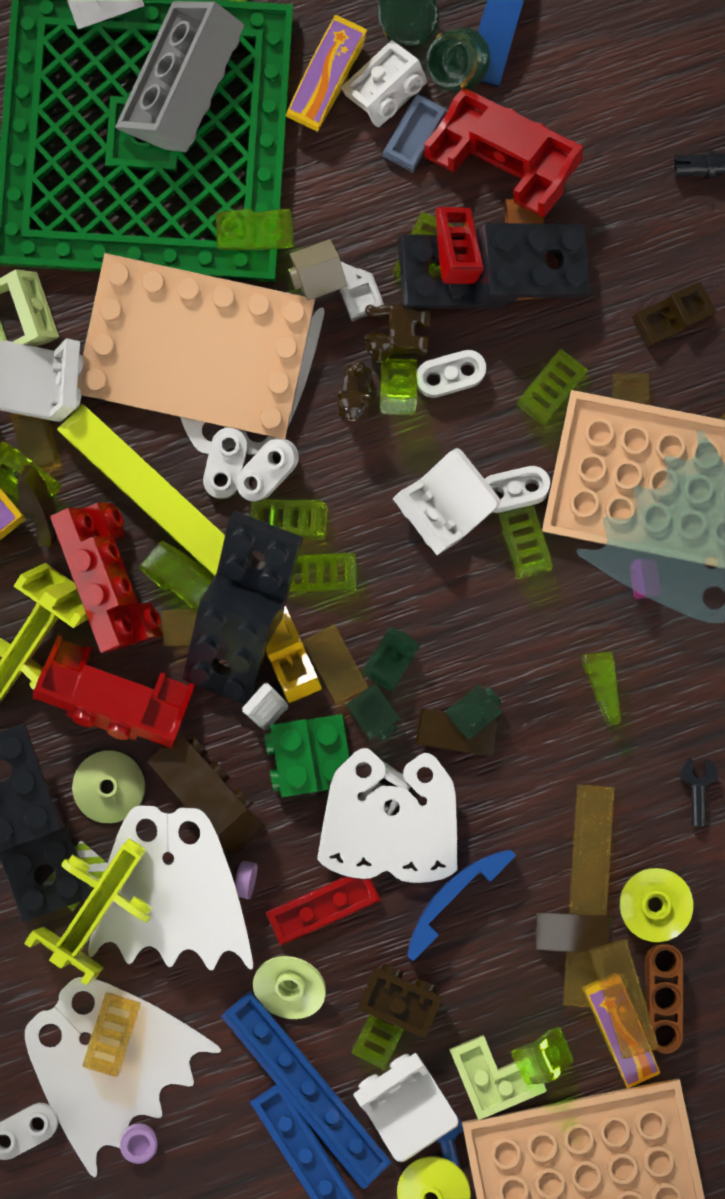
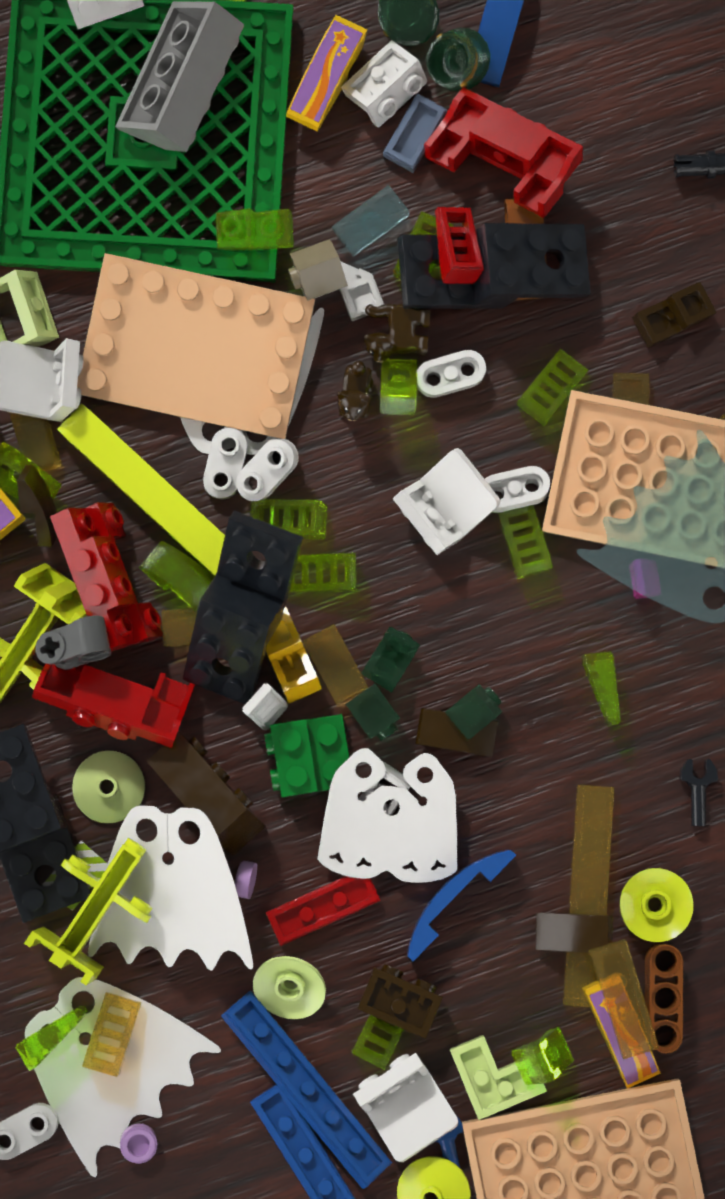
none -> clear neon green slope [16,1005,88,1071]
none -> dark grey piece [36,615,111,670]
none -> clear light blue plate [332,185,410,257]

